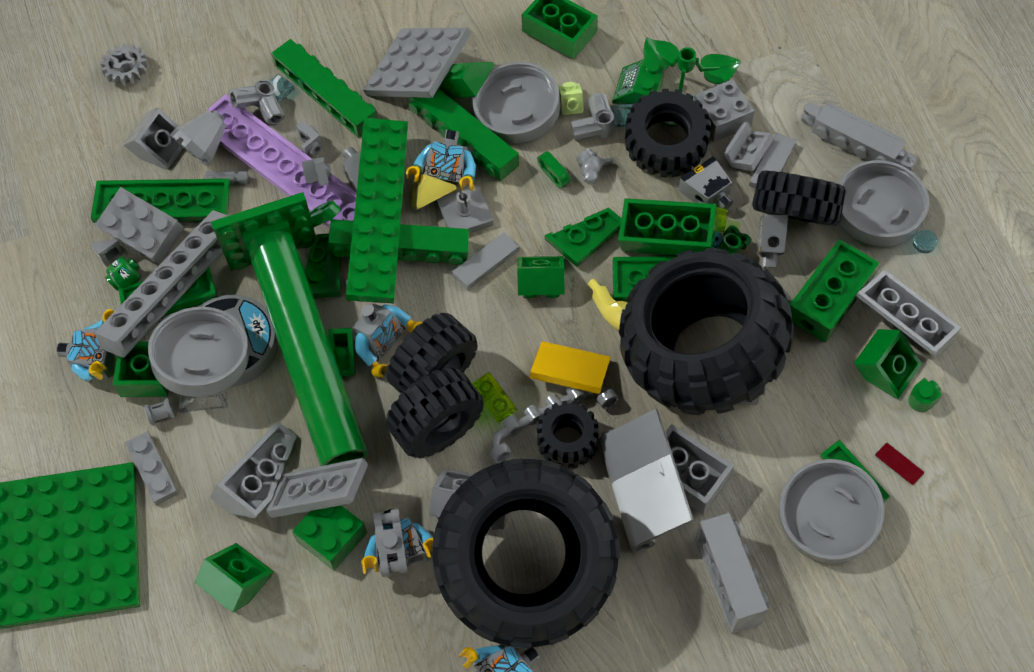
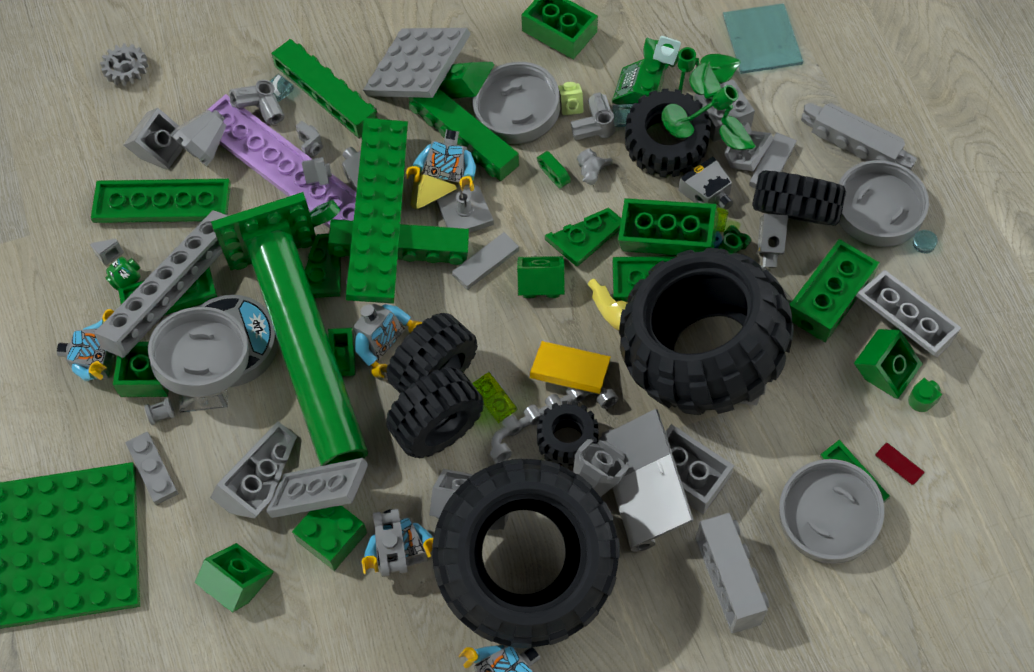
light grey brick [95,187,184,265] -> none
light grey axle [204,171,249,184] -> none
none -> light grey cone [573,439,629,497]
none -> light aqua bracket [653,36,681,65]
none -> green plant [662,61,756,150]
none -> clear light blue piece [723,3,803,74]

